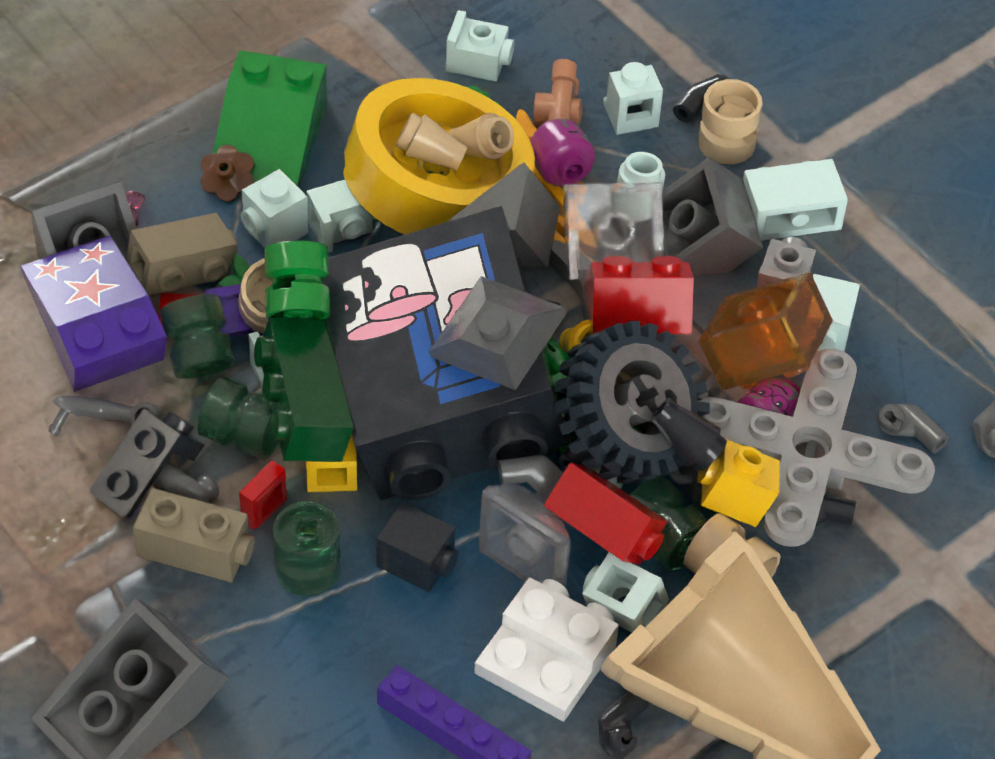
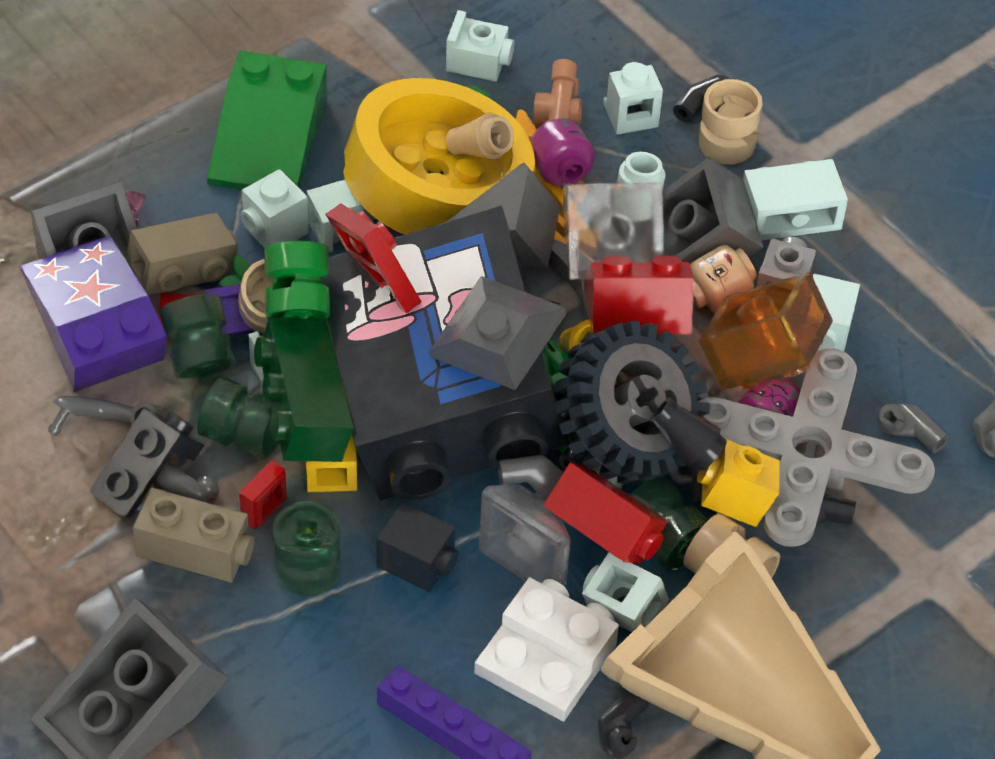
reddish brown plant [200,145,255,202] -> none
tan cone [395,113,468,171] -> none
none -> red wing [325,203,422,313]
none -> tan head [690,245,758,314]

